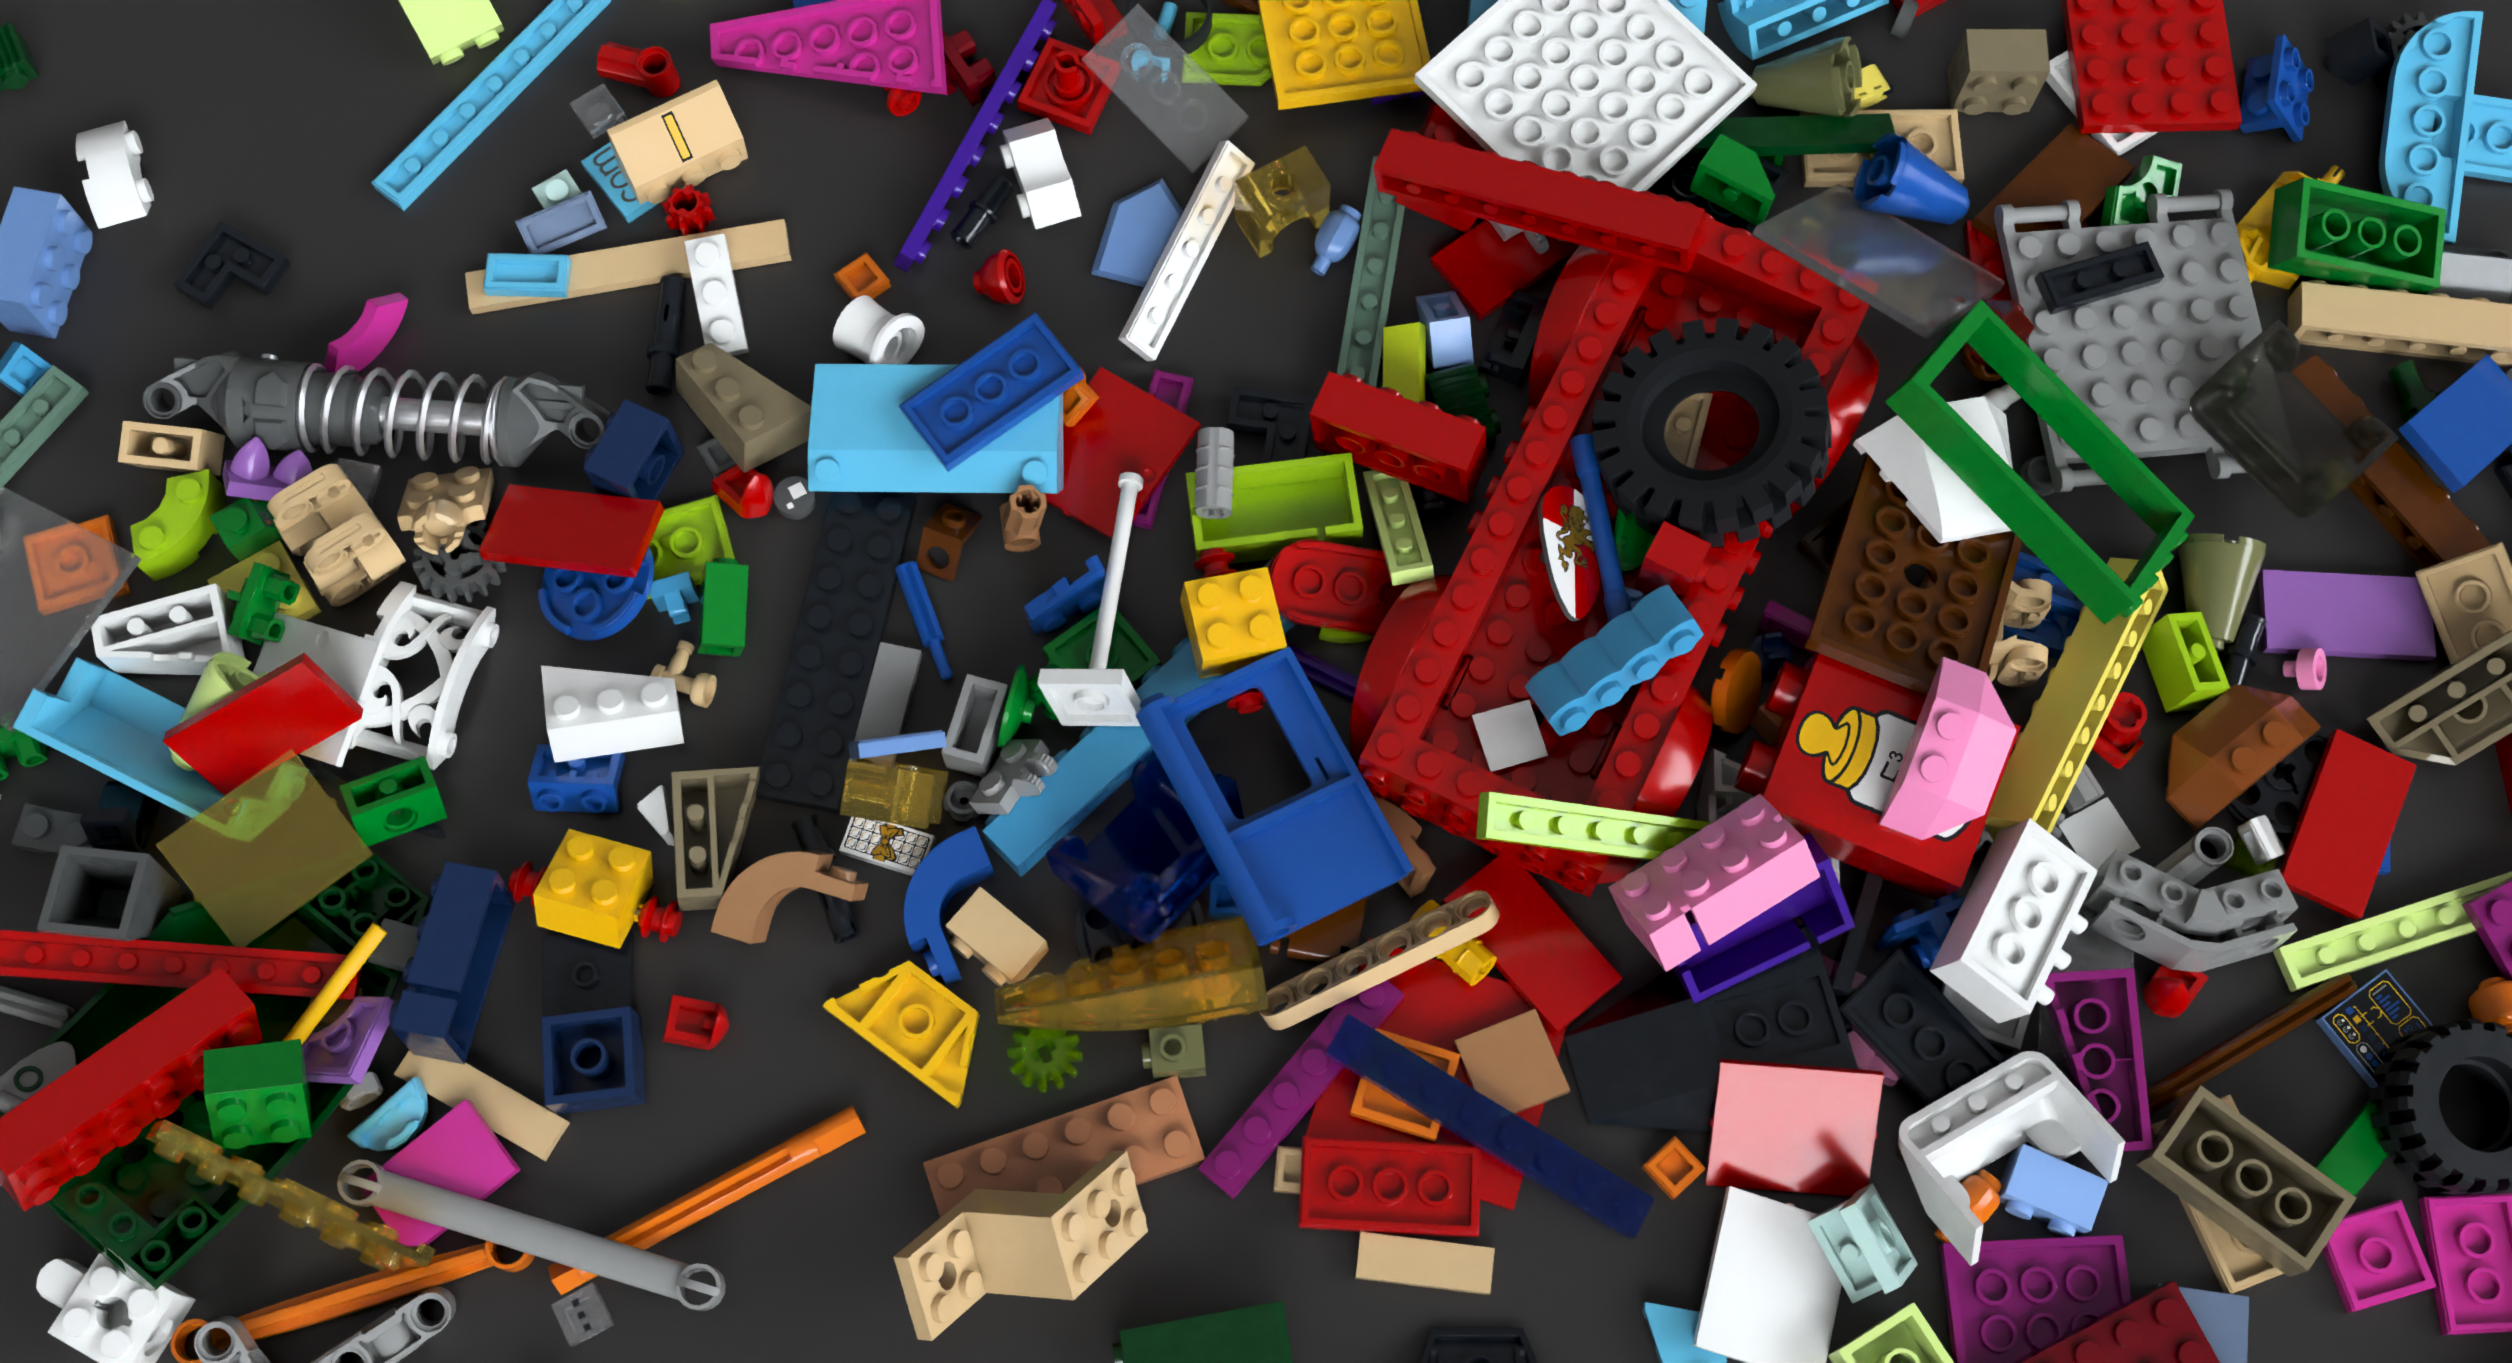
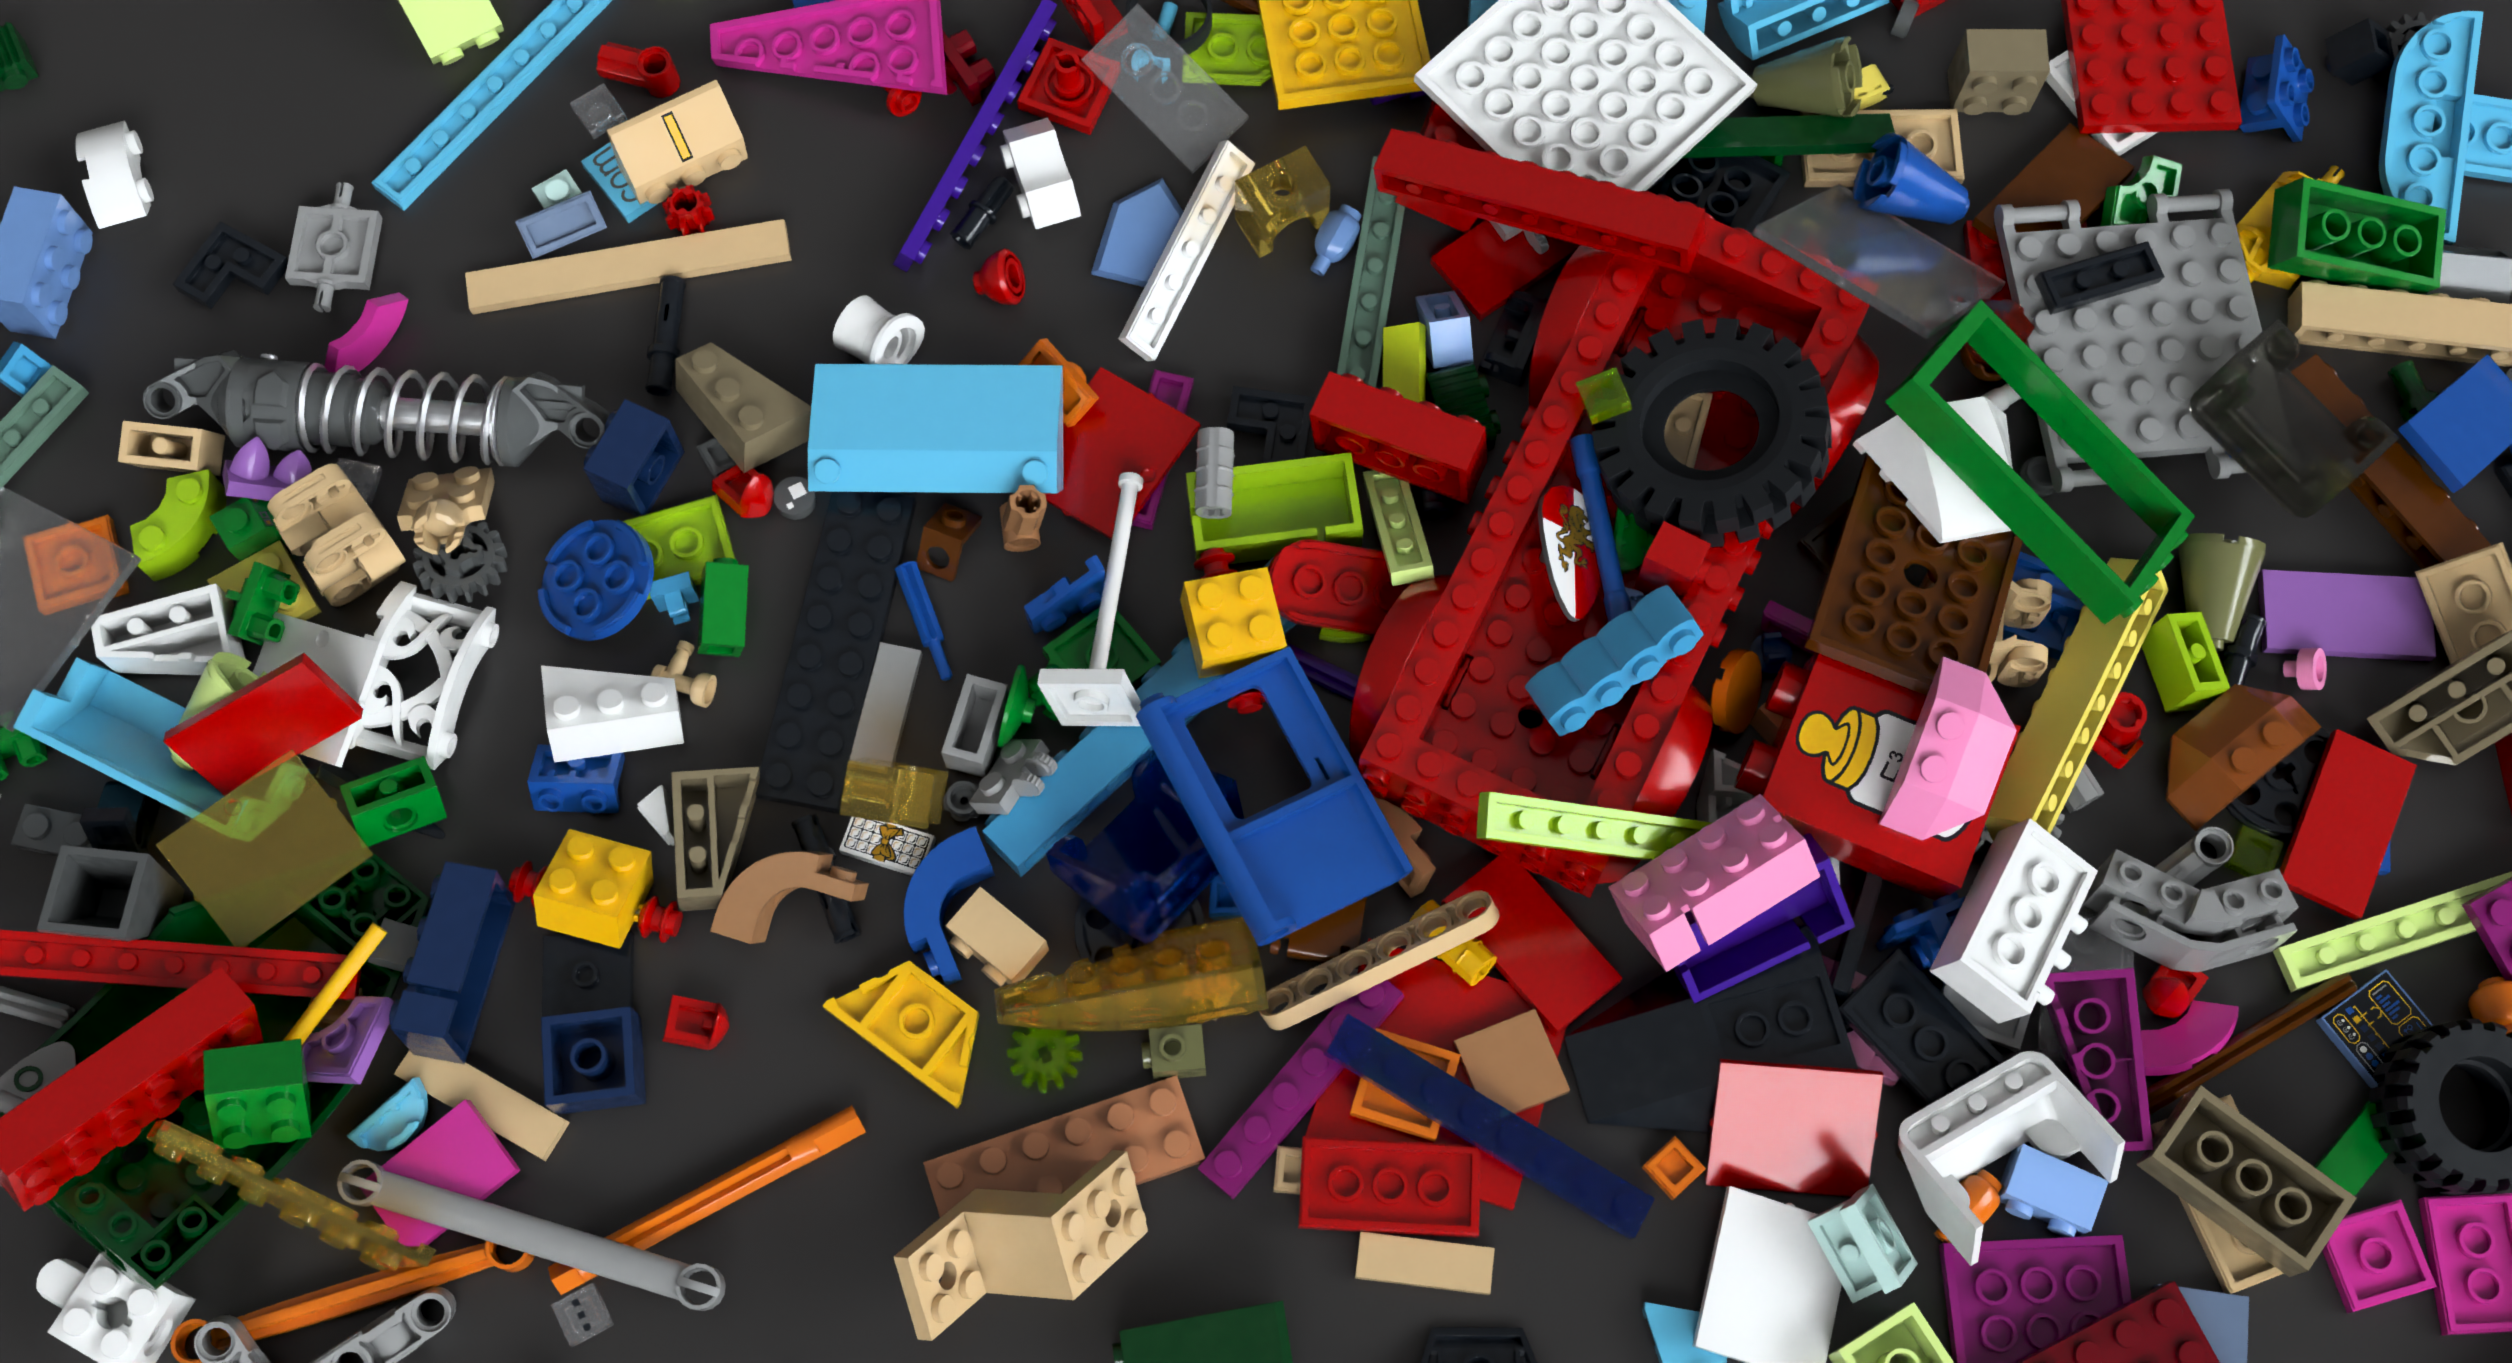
light grey tile [340,1071,384,1111] -> none
red tile [478,484,664,578] -> none
medium azure tile [483,253,571,298] -> none
white plate [684,233,749,356] -> none
orange tile [834,252,891,301] -> none
medium blue tile [848,730,947,759] -> none
blue tile [899,312,1085,472] -> none
white sticker [1472,699,1548,772] -> none
green slope [1689,134,1775,227] -> none
white sticker [2058,797,2141,870] -> none
white slope [2237,815,2285,866] -> none
none -> light grey plate [285,182,383,312]
none -> clear neon green tile [1576,367,1632,425]
none -> dark pink tile [2141,1000,2239,1076]

